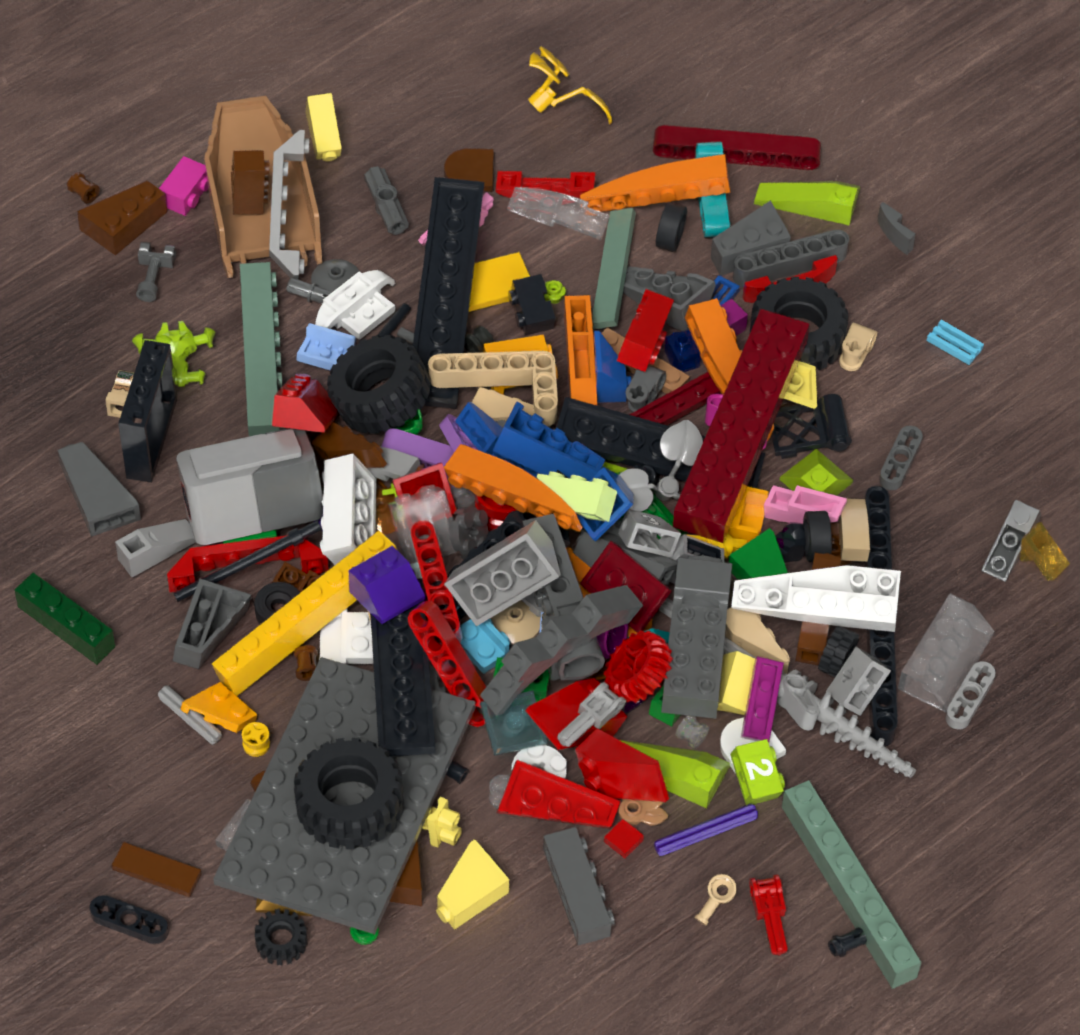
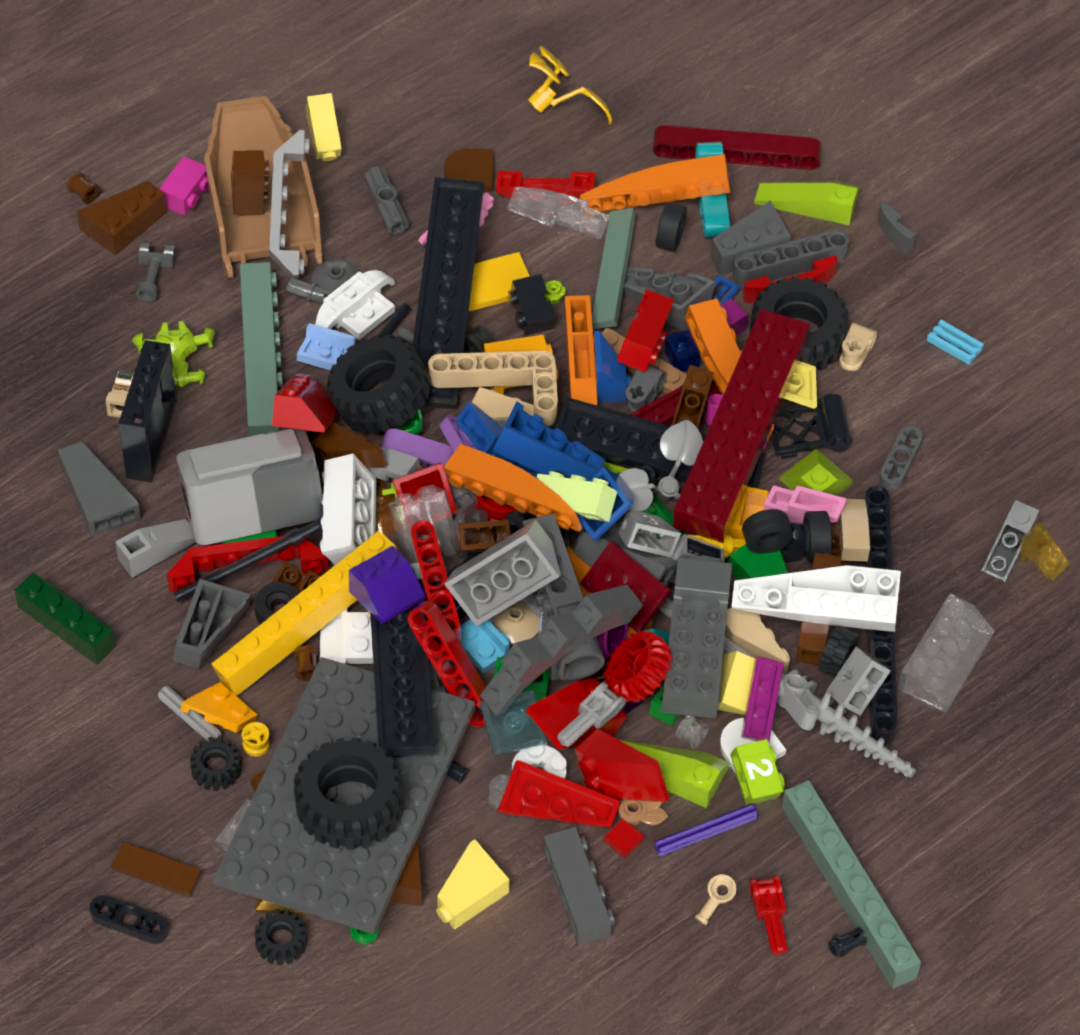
light yellow hips [422,797,462,848] -> none
light grey beam [945,661,995,729] -> none
none -> black tyre [190,737,241,791]
none -> reddish brown torso [454,520,510,554]
none -> reddish brown slope [671,365,714,429]
none -> black tyre [742,509,793,554]

